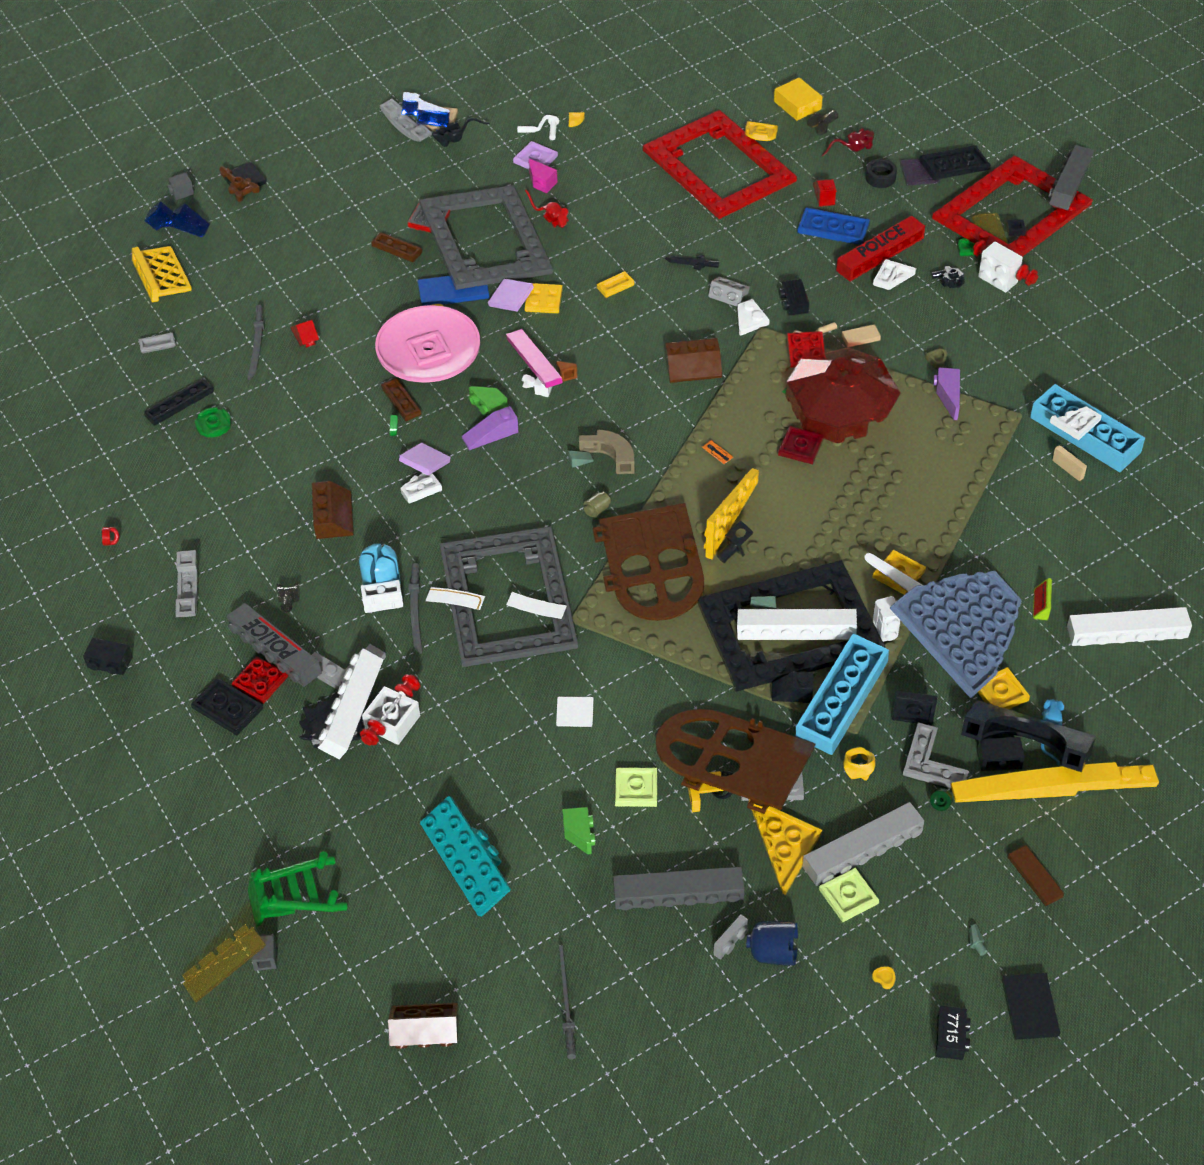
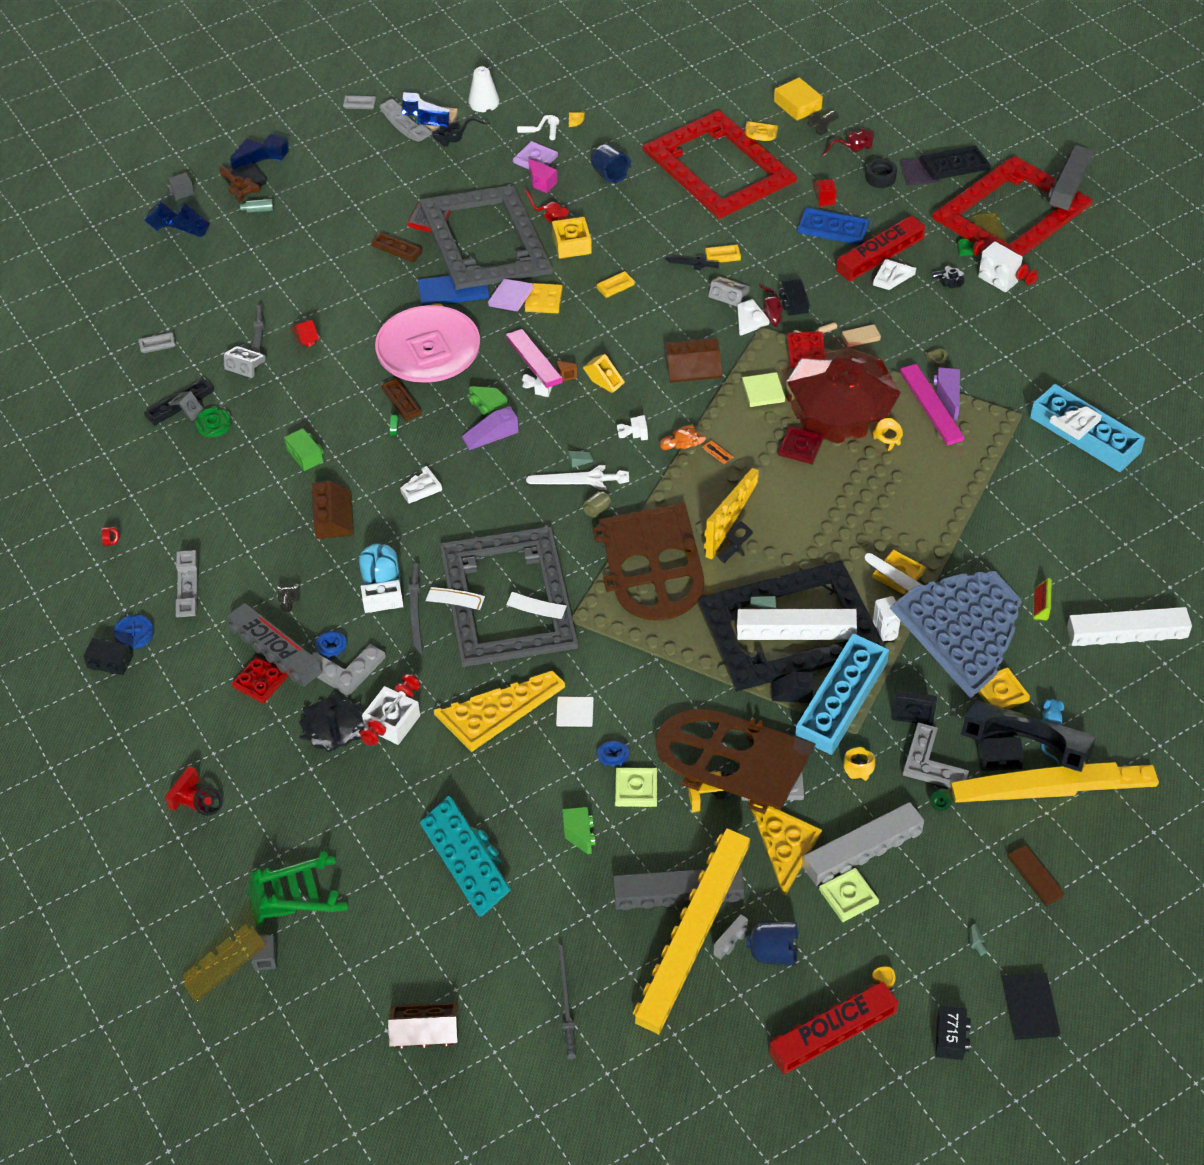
yellow fence [132,246,191,302] -> none
black tile [191,677,263,736] -> none
white brick [318,649,384,759] -> none
lavender tile [399,443,451,475] -> none
dark tan arch [579,430,634,474] -> none
black tile [1006,220,1026,236] -> none
tan tile [1052,445,1087,481] -> none
none -> blue tile [114,615,154,649]
none -> red piece [165,766,222,816]
none -> dark grey bracket [169,391,204,421]
none -> light grey bracket [224,346,265,378]
none -> clear blue arch [230,134,289,169]
none -> sand green cylinder [240,199,274,213]
none -> bright green brick [284,428,324,471]
none -> blue gear [315,631,347,658]
none -> light grey tile [343,96,376,110]
none -> yellow wing [434,671,565,752]
none -> white cone [468,66,499,112]
none -> white sword [526,465,629,490]
none -> yellow brick [552,217,592,259]
none -> yellow slope [583,354,625,393]
none -> dark blue cylinder [591,144,631,183]
none -> blue gear [597,741,630,768]
none -> white piece [617,415,648,440]
none -> yellow brick [633,829,750,1034]
none -> orange animal [660,425,706,450]
none -> yellow tile [705,245,741,262]
none -> yellowish green tile [742,372,785,407]
none -> dark red animal [759,284,783,327]
none -> red brick [769,982,898,1075]
none -> yellow piece [872,418,903,451]
none -> dark pink tile [900,364,964,446]

